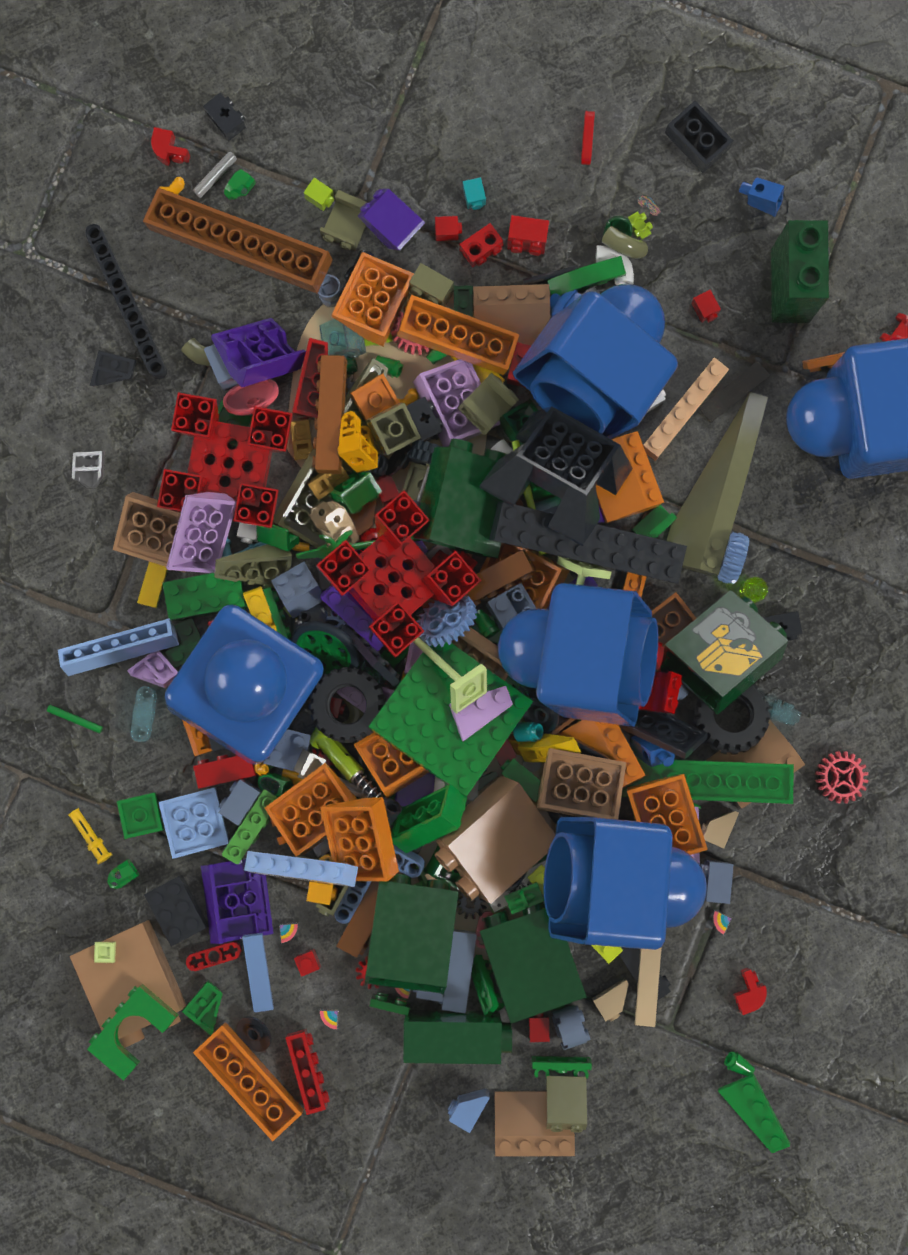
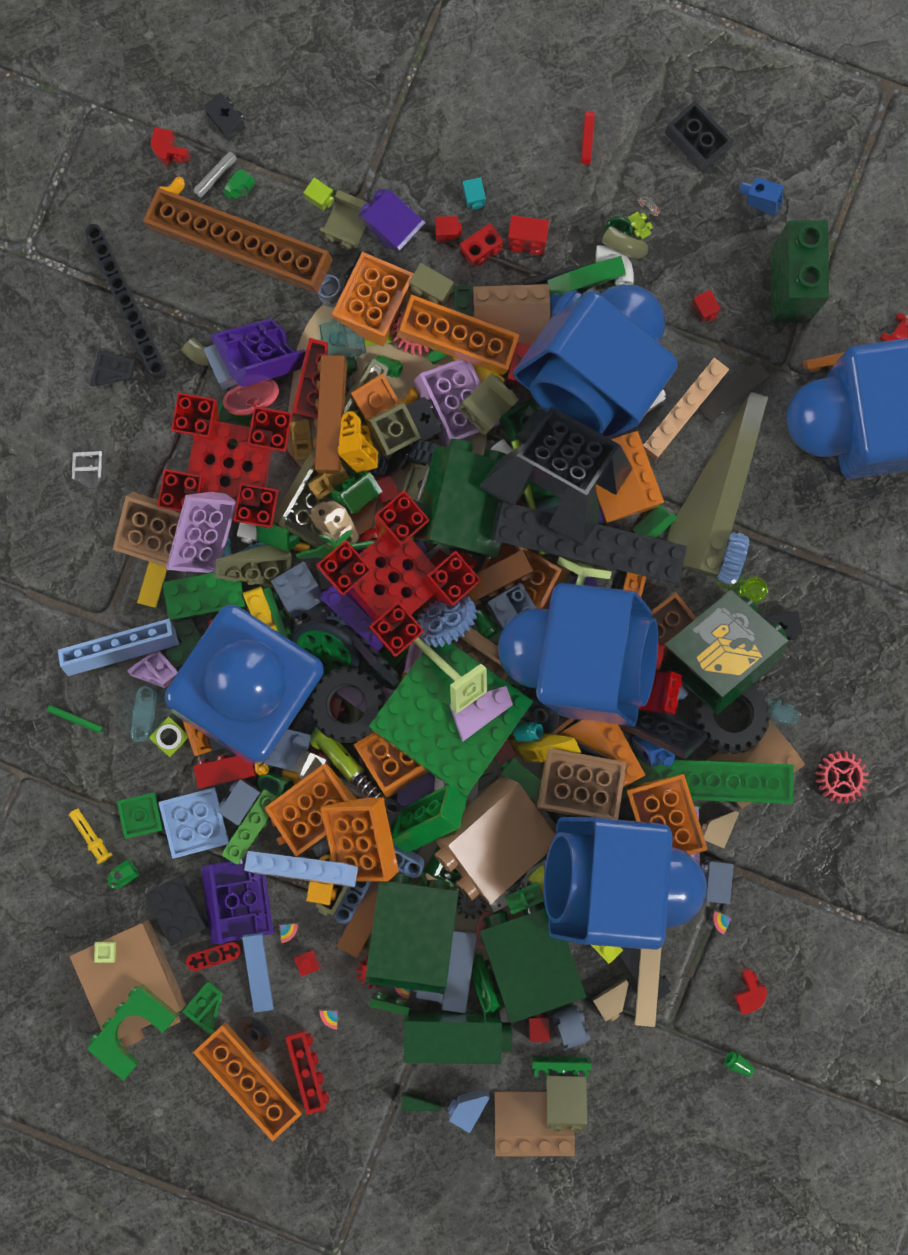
green wing [718,1074,790,1153] -> none
none -> piece [149,716,188,757]
none -> dark green slope [401,1092,441,1111]

